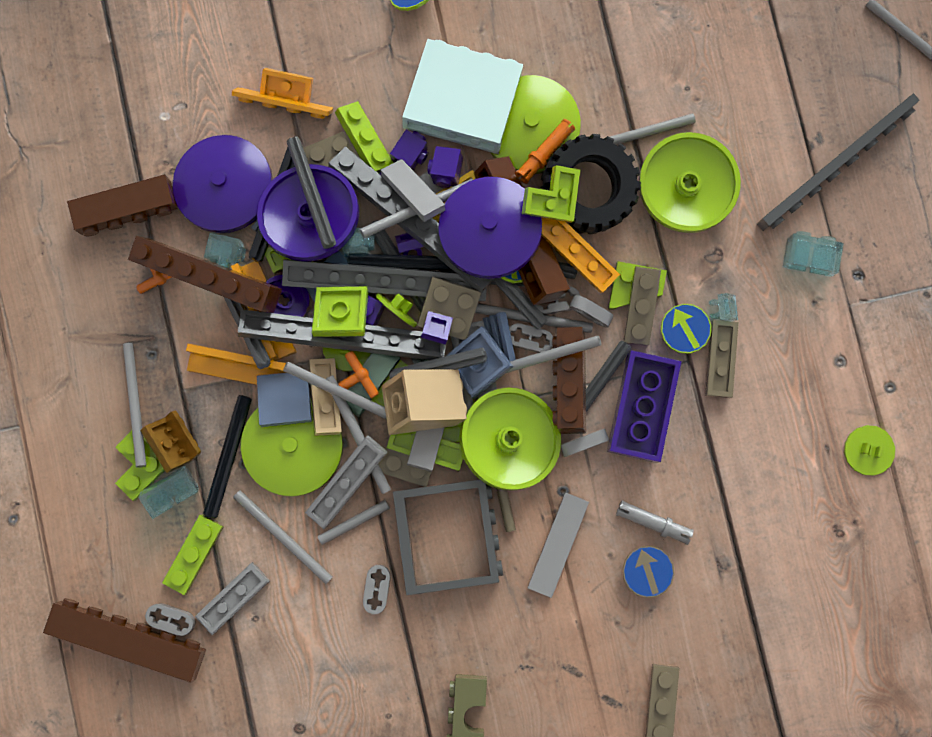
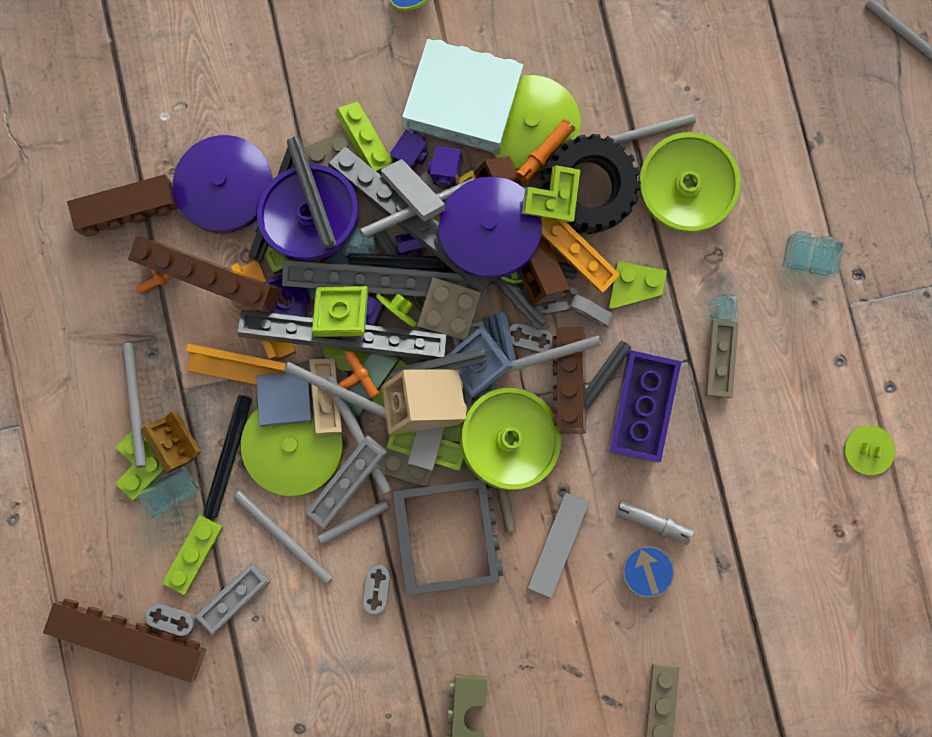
clear light blue brick [204,233,246,269] -> none
dark grey axle [224,297,271,369] -> none
light orange bracket [231,68,333,119] -> none
tile [421,311,453,345] -> none
light grey piece [475,303,593,333] -> none
light grey beam [561,429,609,457] -> none
dark tan plate [623,266,661,345] -> none
blue piece [661,304,711,354] -> none
dark grey plate [757,93,920,231] -> none

